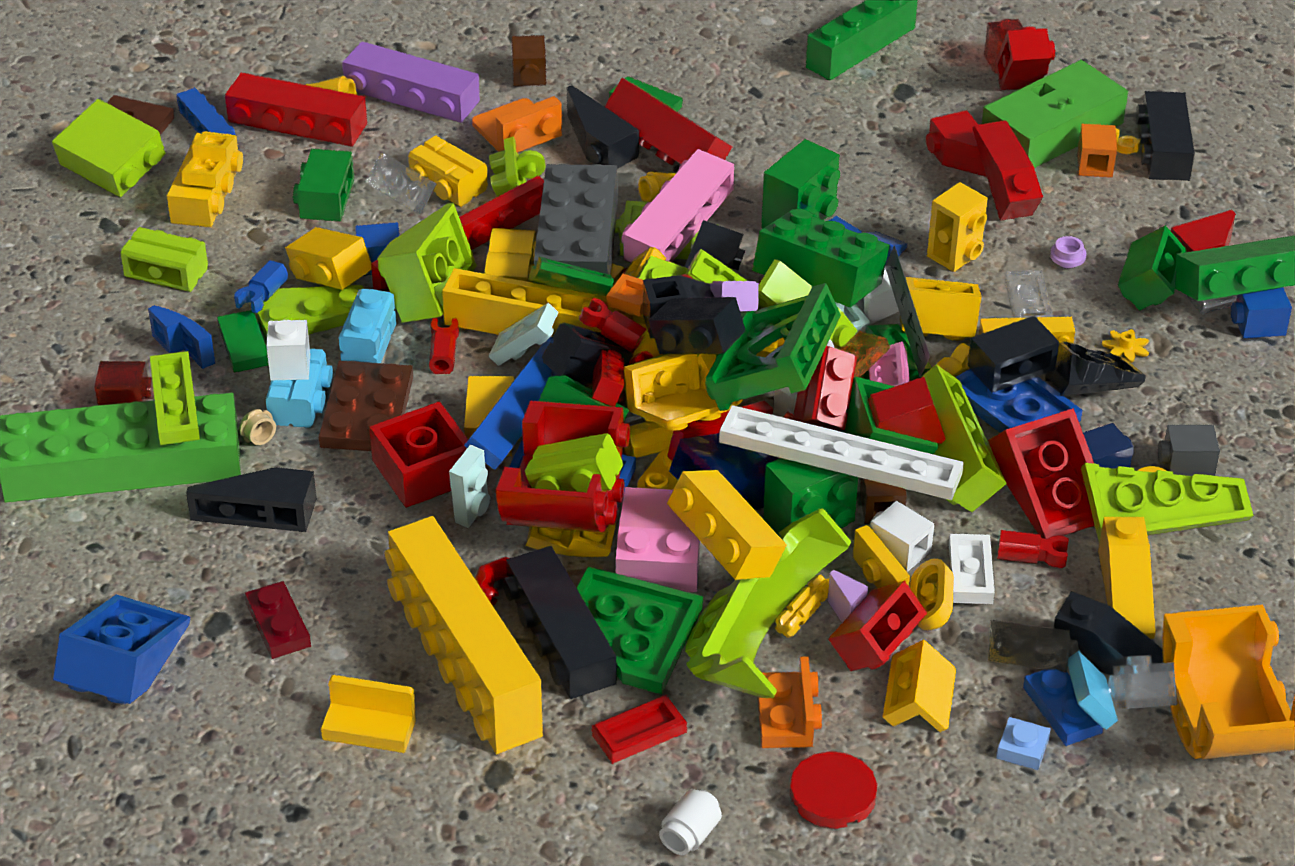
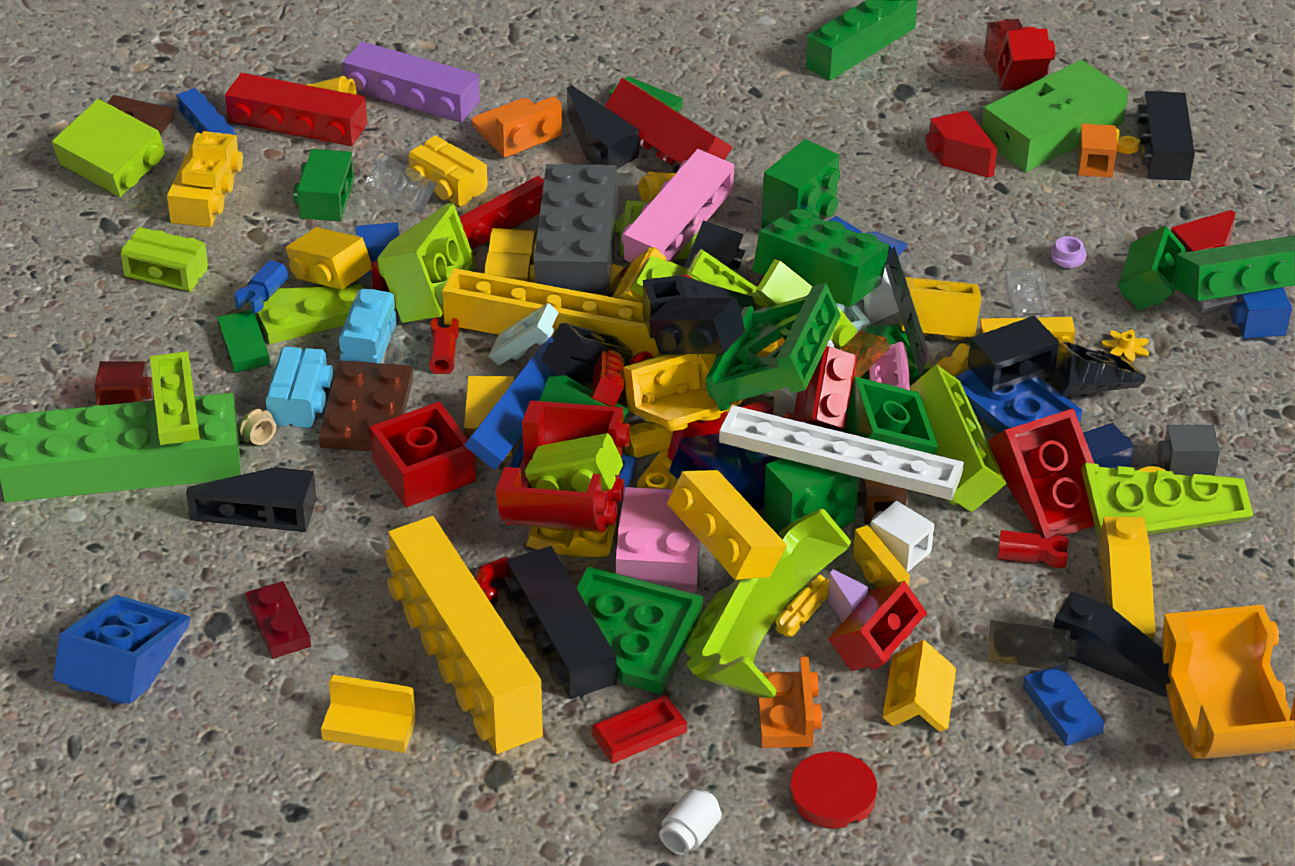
blue slope [148,305,215,369] -> none
white brick [266,320,310,380] -> none
light aqua plate [449,445,490,528] -> none
lime hips [489,137,546,197] -> none
reddish brown brick [512,35,546,86] -> none
green slope [528,257,614,296] -> none
red bar [579,297,647,354] -> none
orange plate [606,274,643,317] -> none
lavender slope [710,281,758,311] -> none
red slope [868,377,946,444] -> none
yellow plate [910,558,954,630] -> none
yellow brick [927,182,988,272] -> none
white plate [949,534,994,604] -> none
red slope [972,120,1043,221] -> none
light blue plate [996,717,1051,770] -> none
medium azure tile [1067,651,1118,730] -> none
clear brick [1108,655,1177,709] -> none

